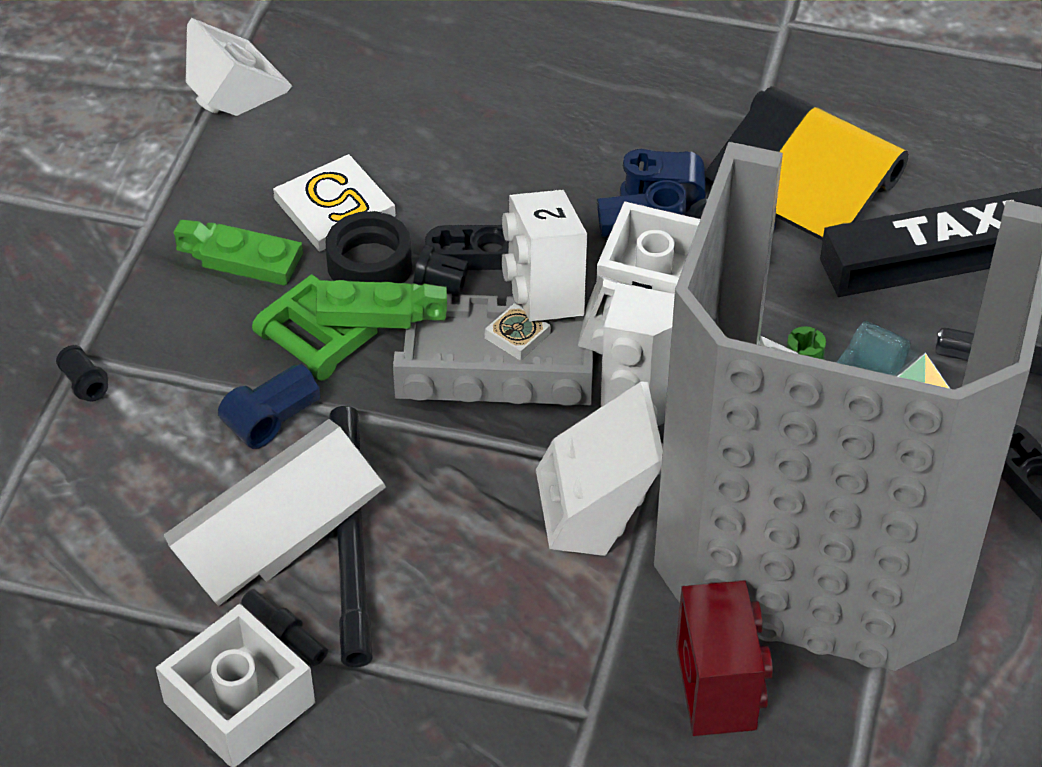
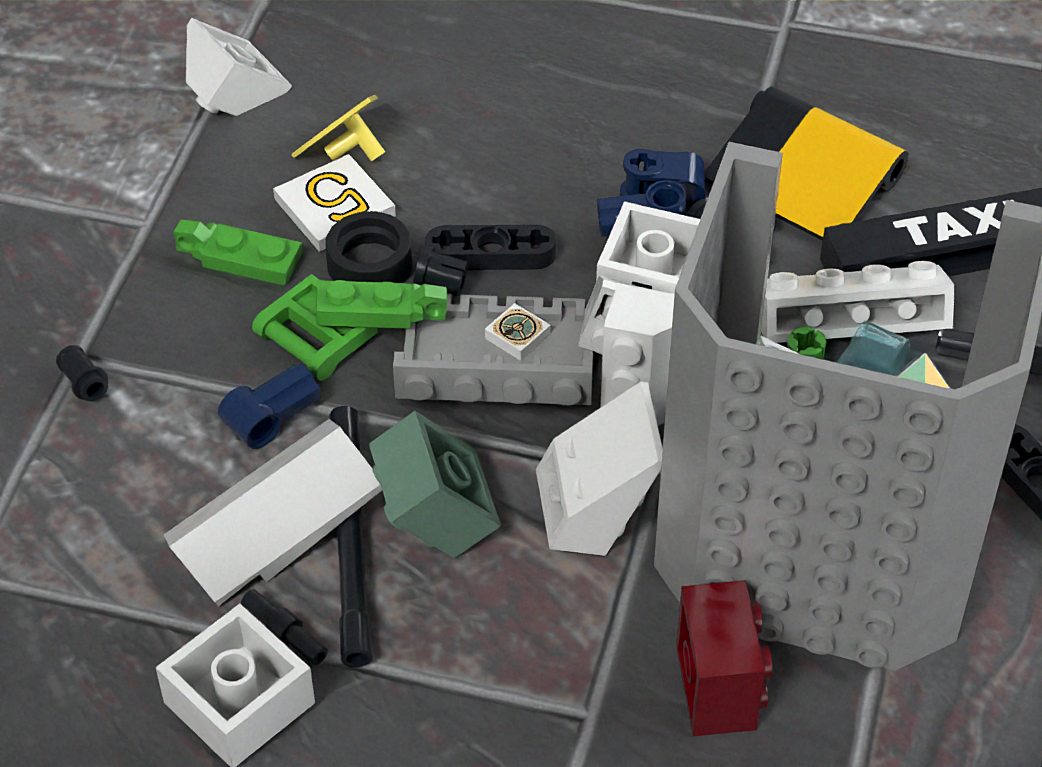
white brick [502,190,587,322] -> none
none -> light yellow shield [291,95,385,162]
none -> sand green brick [369,411,501,558]
none -> white brick [761,261,954,343]

